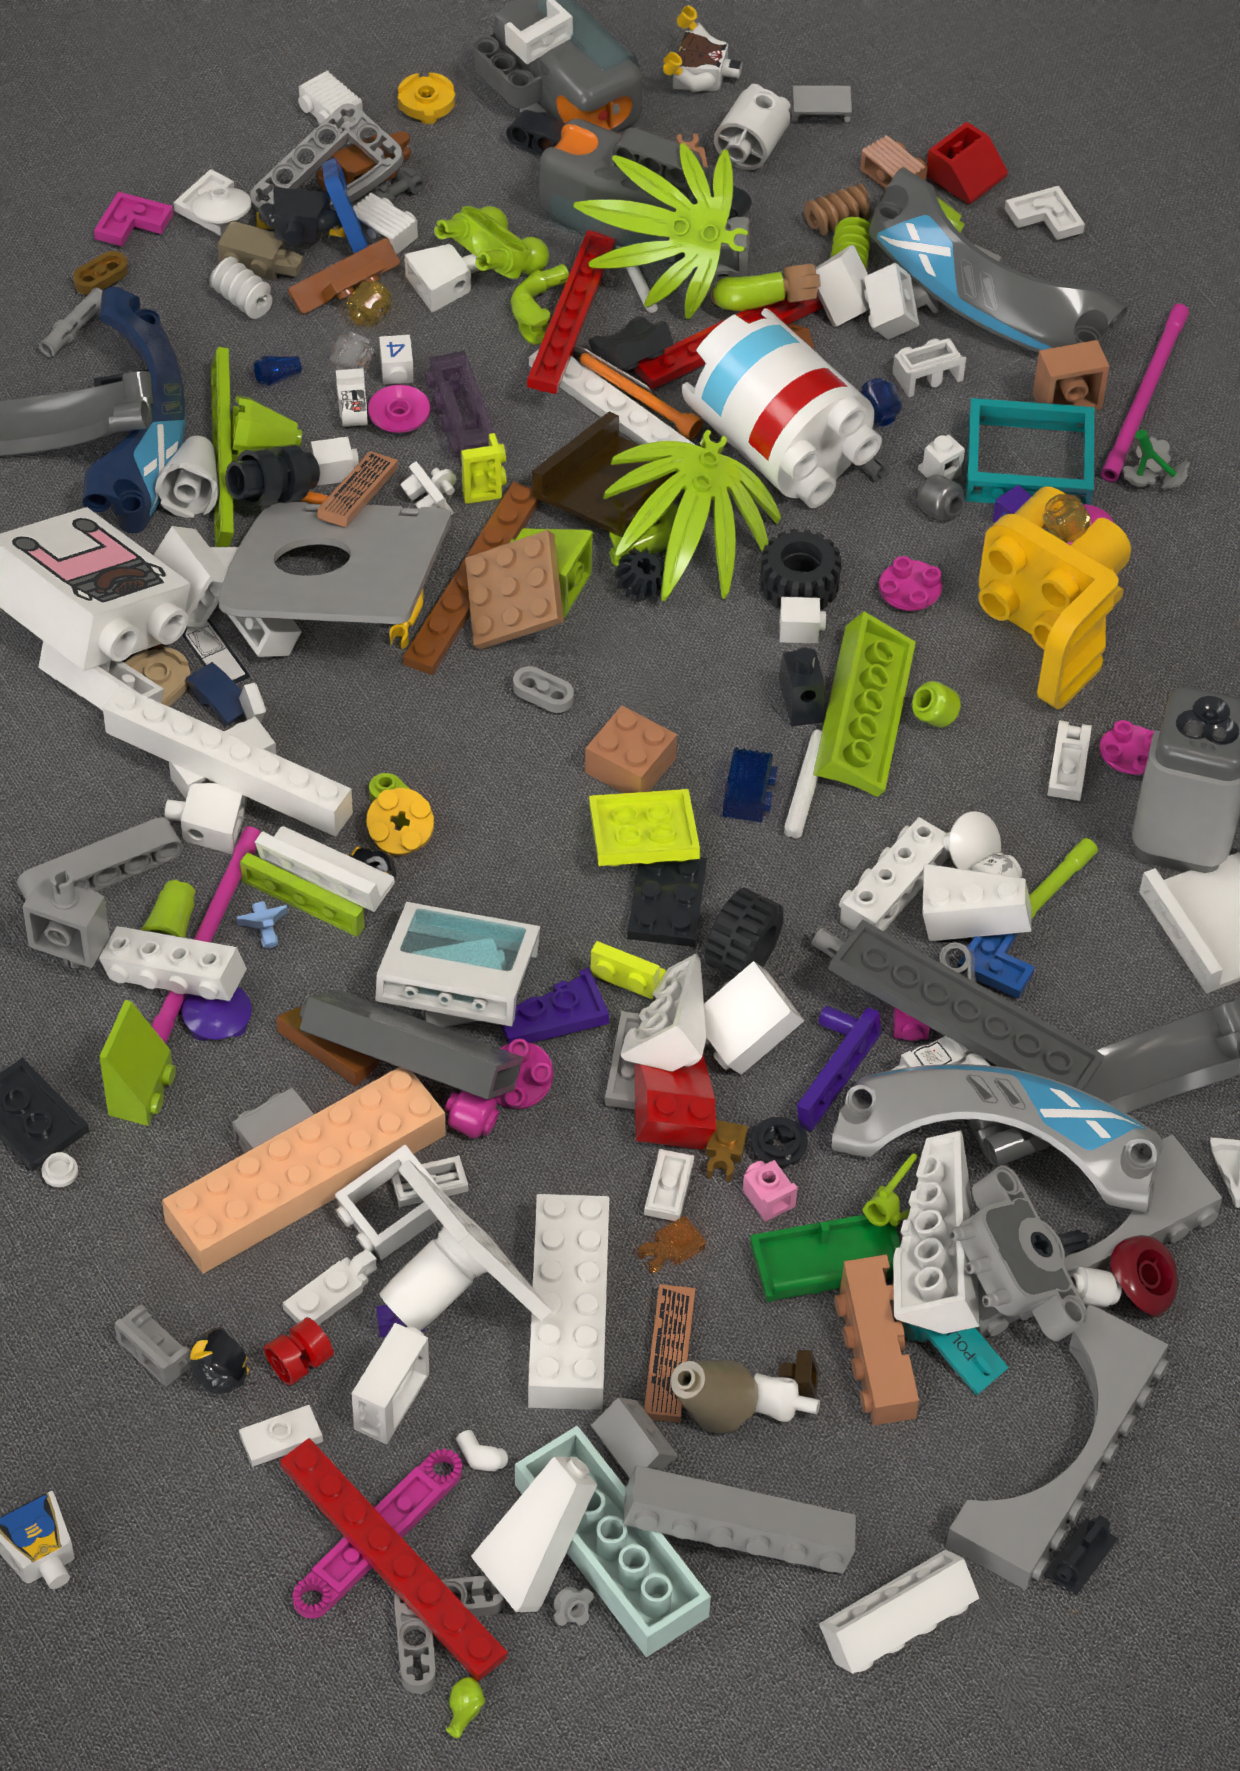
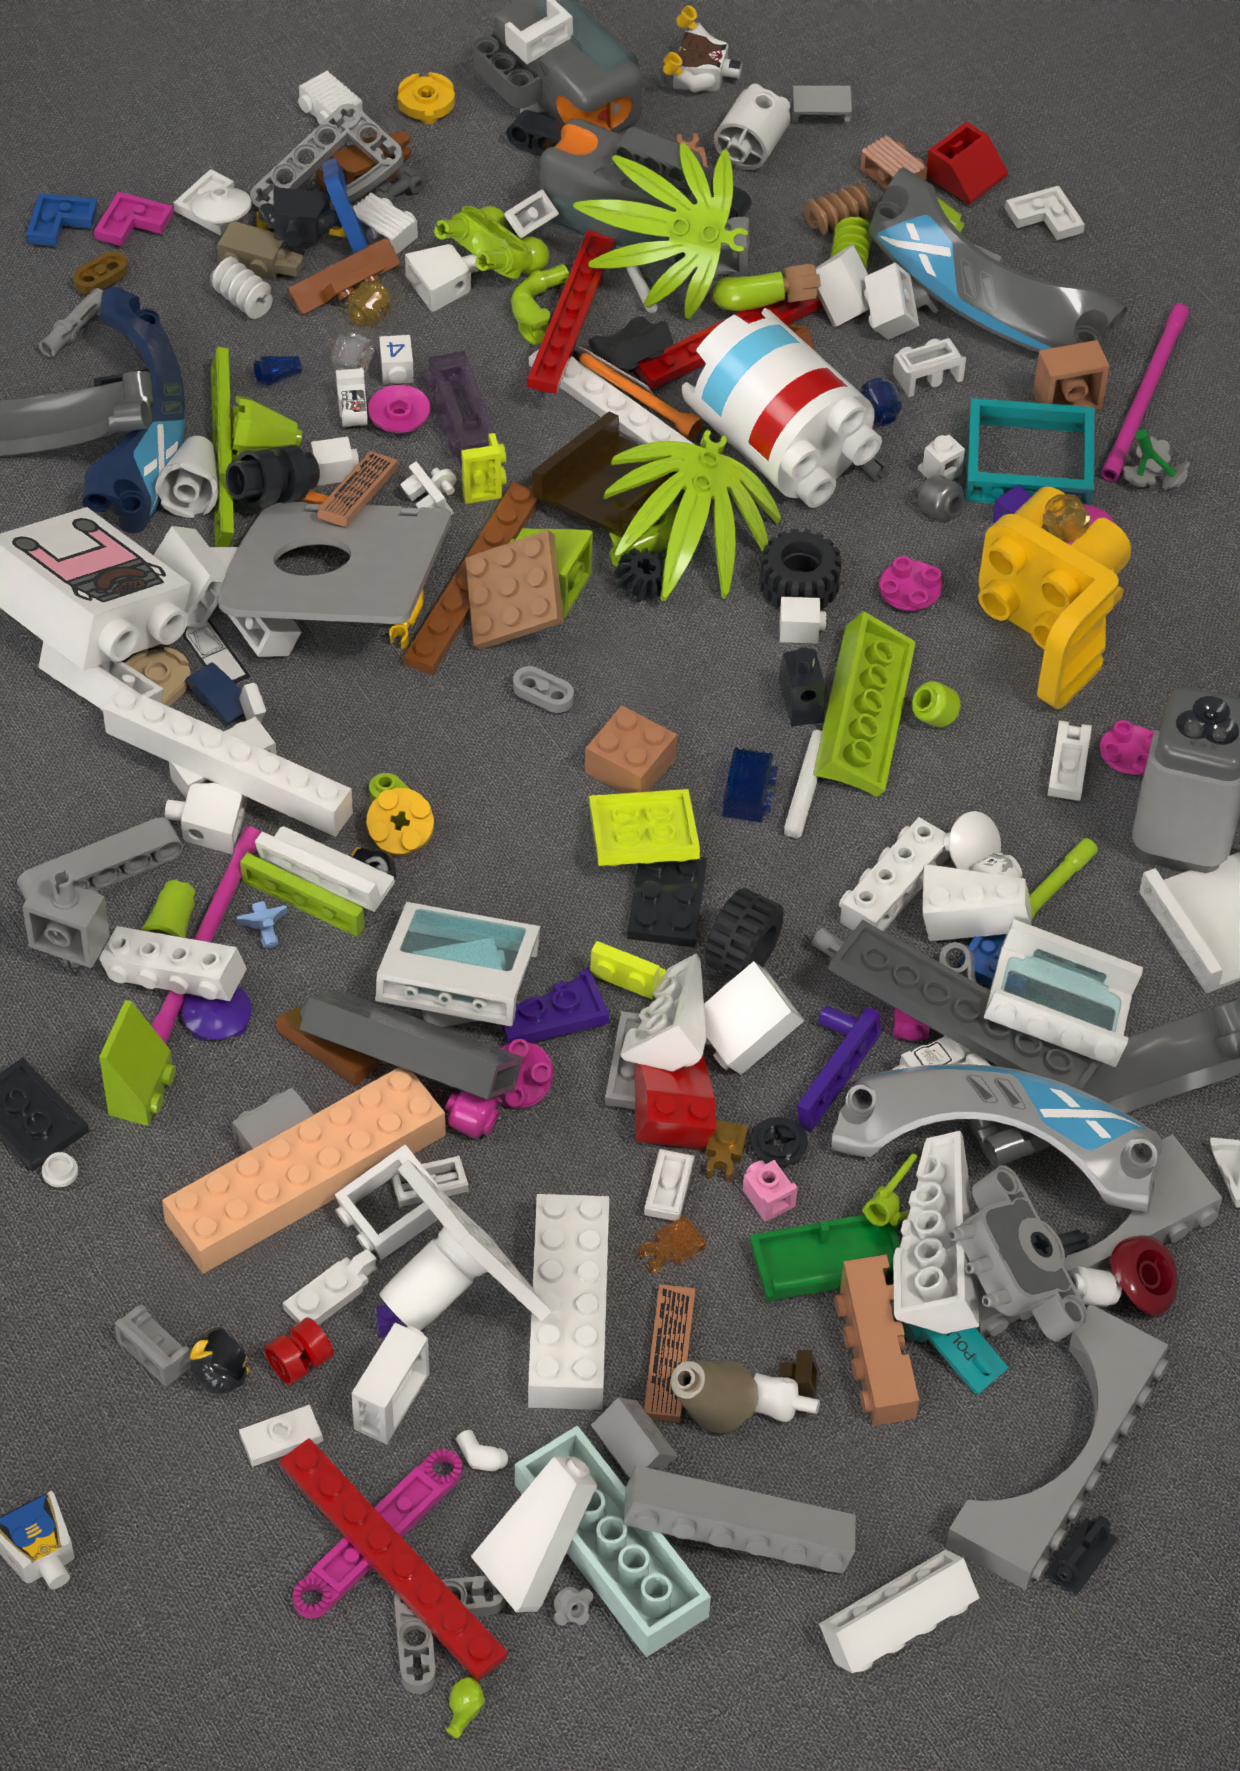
none -> blue plate [26,193,98,246]
none -> white slope [504,189,559,239]
none -> white panel [984,919,1143,1067]

